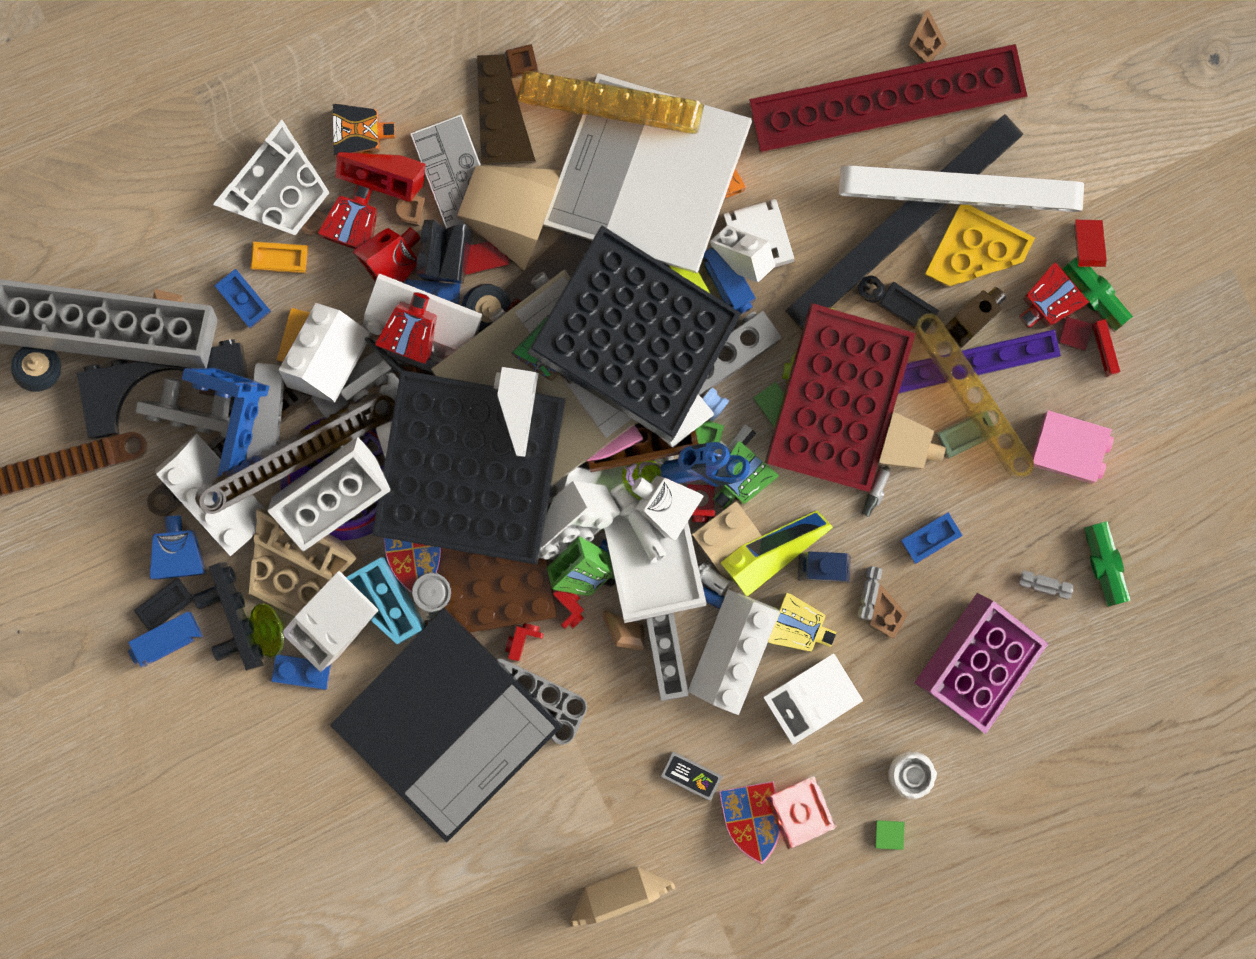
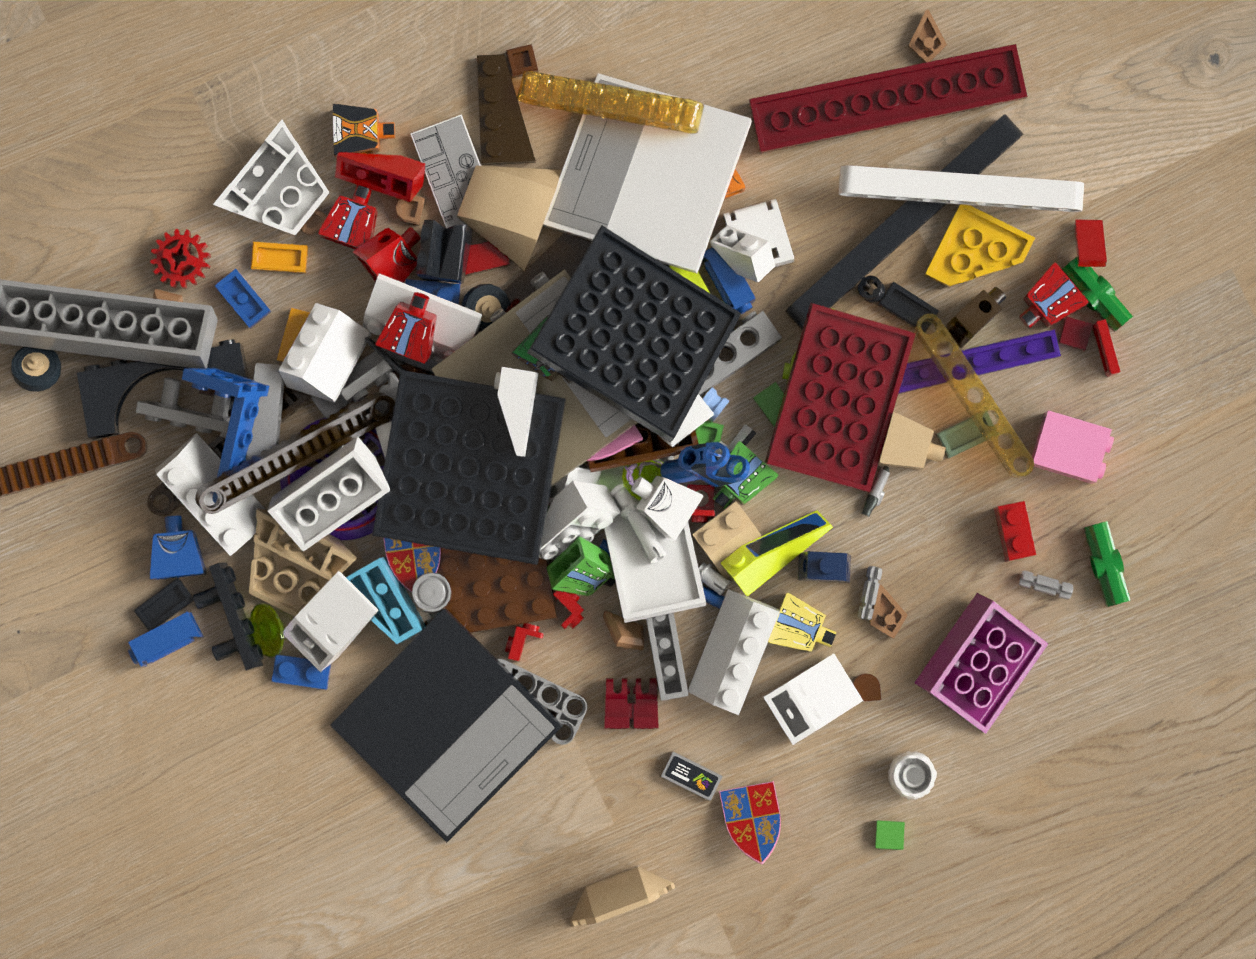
clear red tile [766,776,836,849] -> none
blue plate [901,512,963,564] -> none
none -> red gear [150,229,211,289]
none -> dark red legs [605,678,659,729]
none -> reddish brown tile [853,674,881,702]
none -> red brick [994,501,1036,562]

